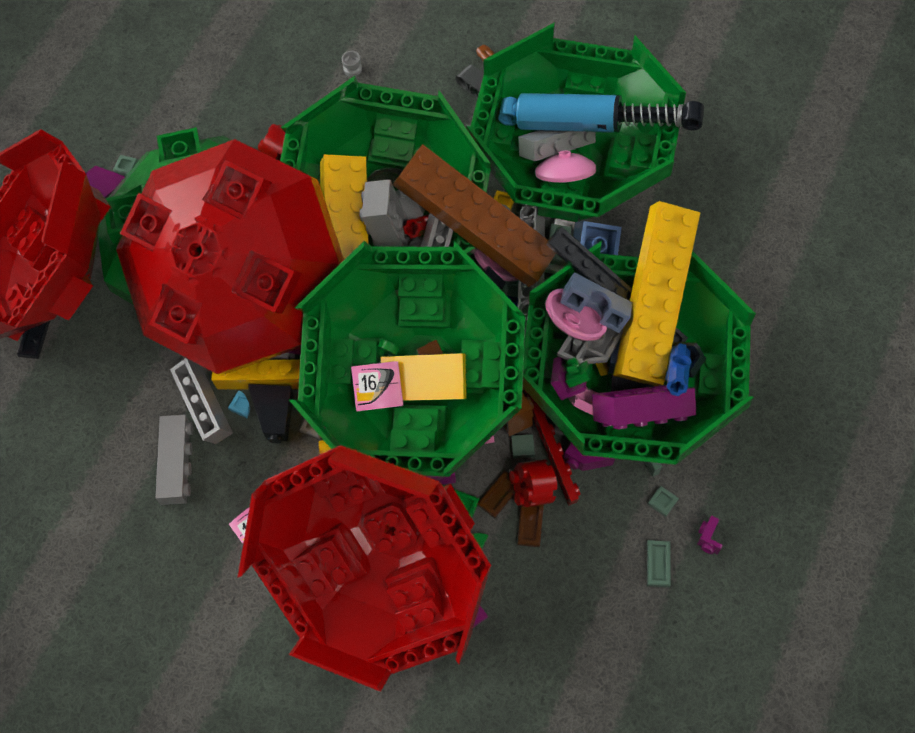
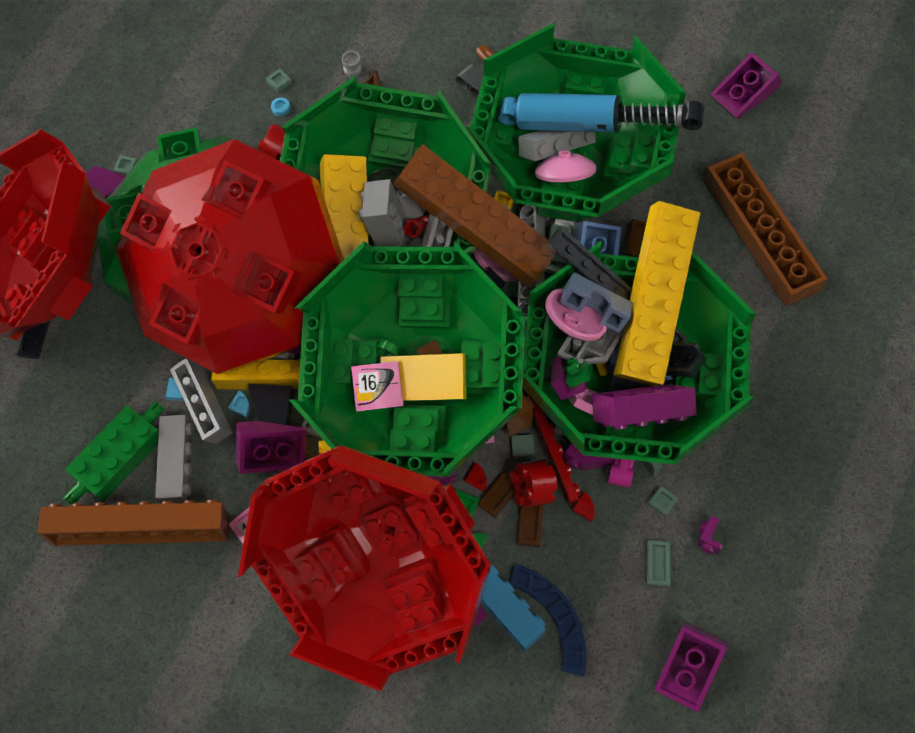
blue piece [666,343,692,396] -> none
none -> dark orange brick [38,500,230,546]
none -> green brick [62,401,165,506]
none -> medium azure tile [166,378,184,401]
none -> magenta slope [236,421,307,474]
none -> sand green tile [266,69,292,93]
none -> medium azure tile [271,98,291,116]
none -> reddish brown slope [365,70,383,87]
none -> red tile [465,463,487,492]
none -> dark azure brick [480,563,546,652]
none -> dark blue tile [510,564,587,677]
none -> red tile [573,492,595,523]
none -> dark pink piece [608,458,635,489]
none -> reddish brown tile [624,219,647,257]
none -> magenta slope [654,621,729,712]
none -> dark orange brick [704,153,828,306]
none -> magenta slope [710,52,782,119]

